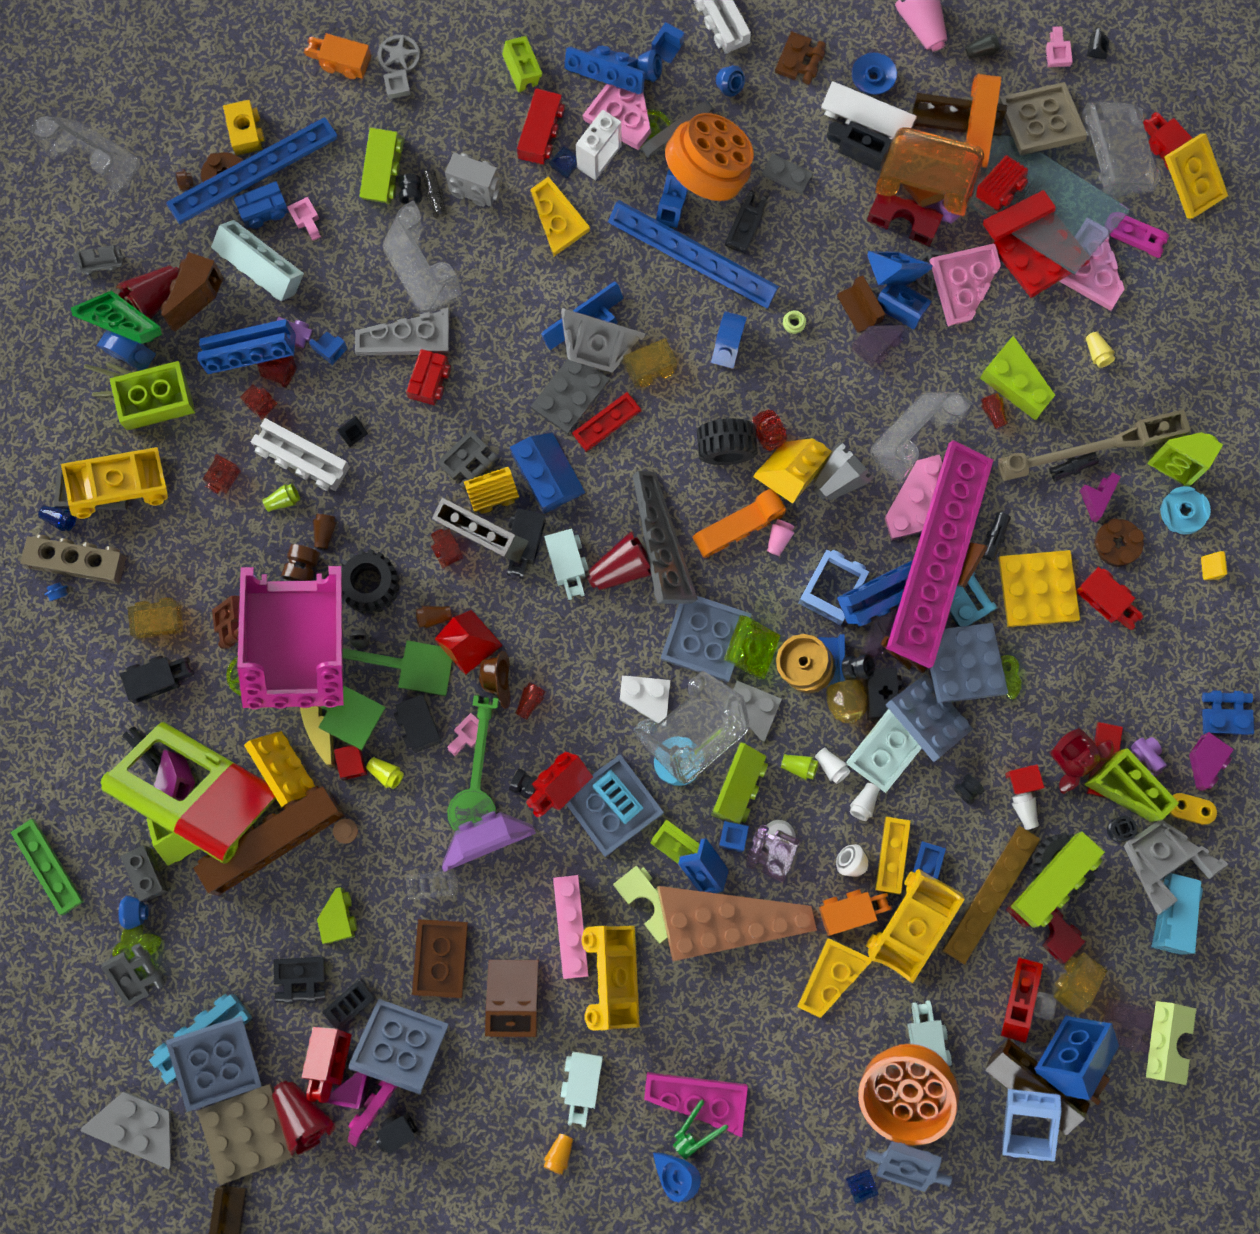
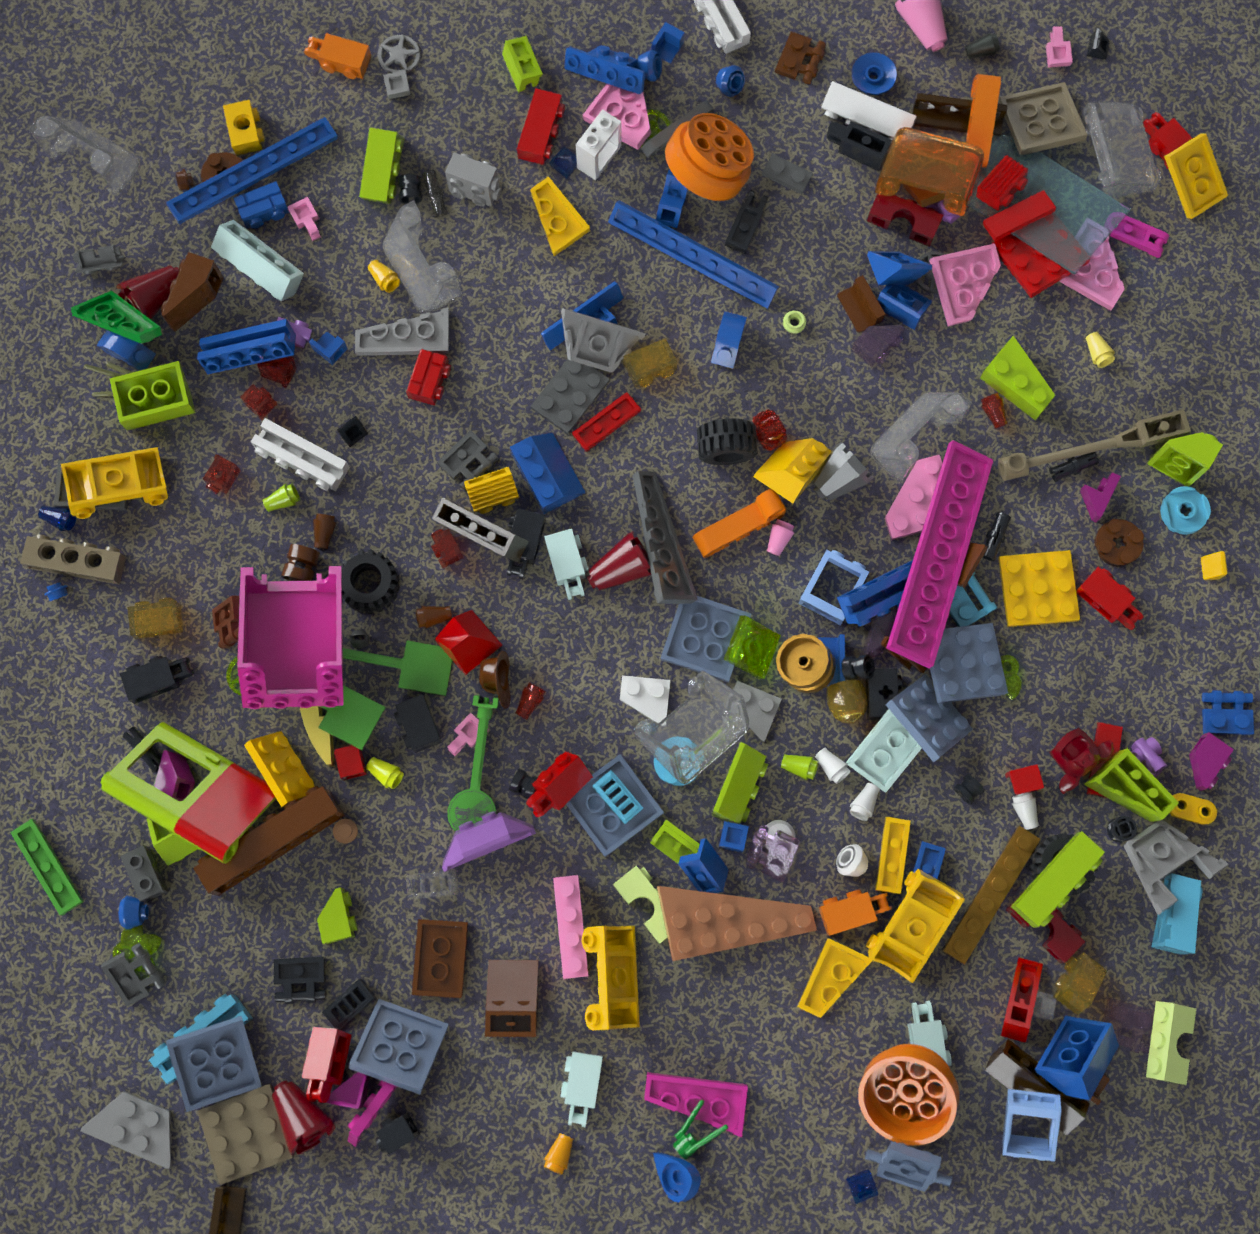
none -> yellow cone [368,260,400,293]

